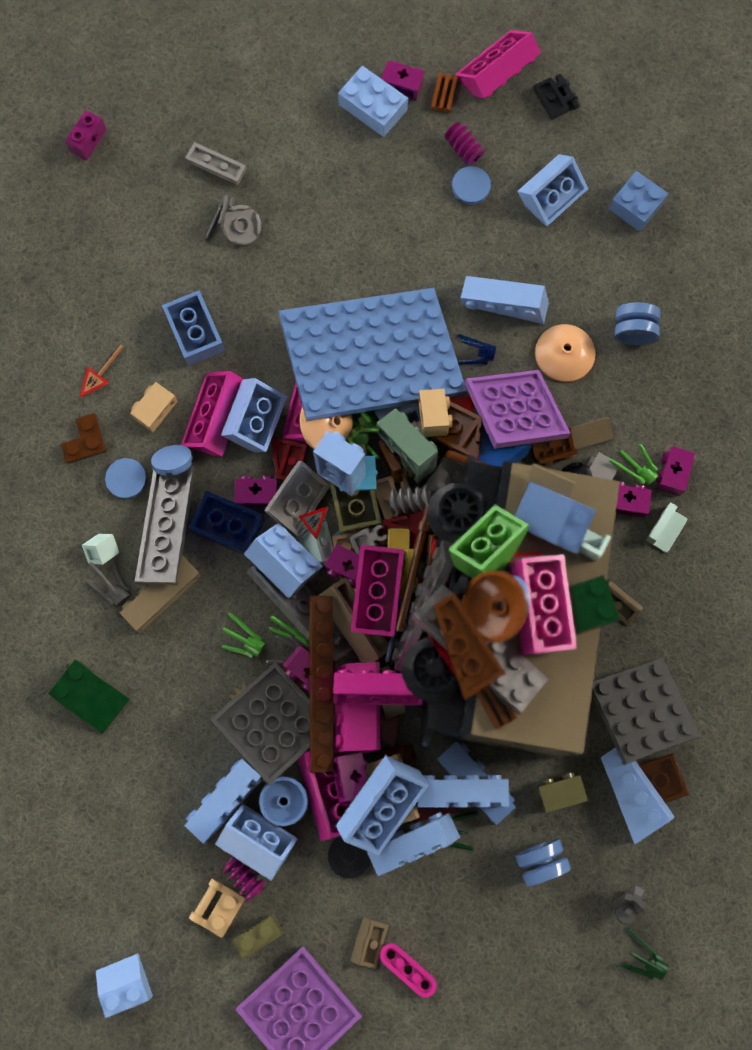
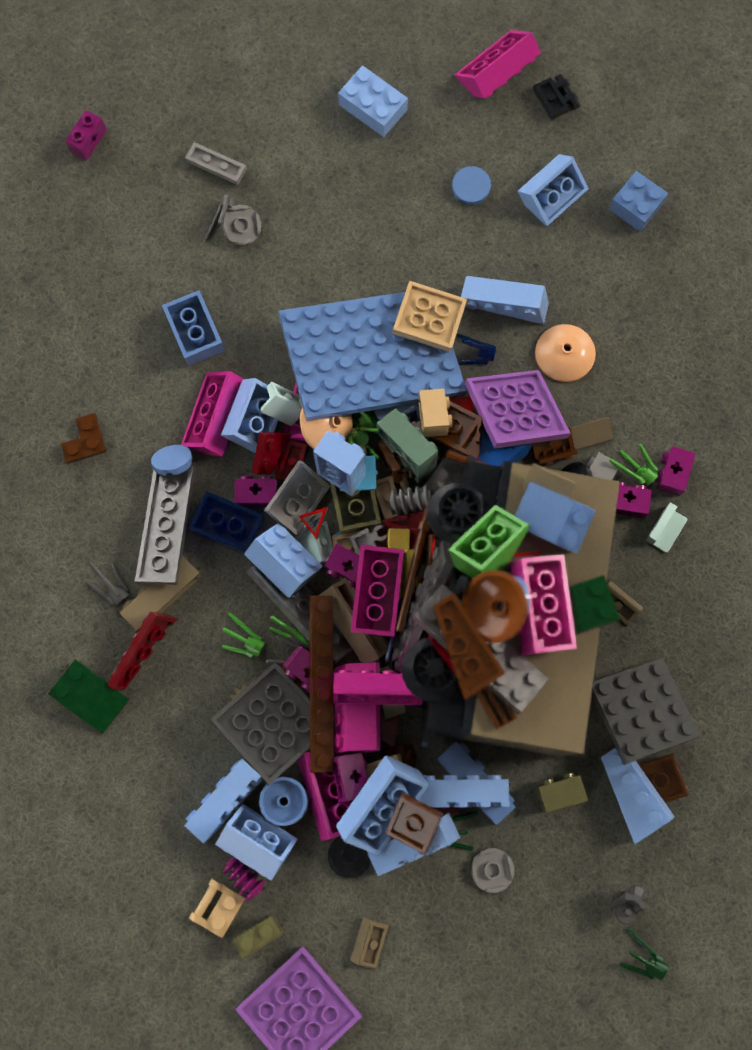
piece [80,345,124,398] -> none
light aqua panel [82,534,119,565] -> none
light blue slope [96,954,153,1018] -> none
medium blue tile [105,458,147,499] -> none
tan brick [130,382,178,432] -> none
dark pink plate [380,943,437,998] -> none
magenta brick [381,60,424,101] -> none
dark orange tile [431,72,458,113] -> none
magenta piece [444,122,486,166] -> none
medium blue wheel [515,839,571,886] -> none
light aqua panel [578,530,611,561] -> none
medium blue wheel [614,302,661,345] -> none
none -> dark red wing [107,611,177,690]
none -> dark red wing [252,431,290,475]
none -> light aqua panel [260,381,302,426]
none -> reddish brown plate [385,793,443,855]
none -> tan plate [392,281,467,352]
none -> light grey tile [471,848,514,893]

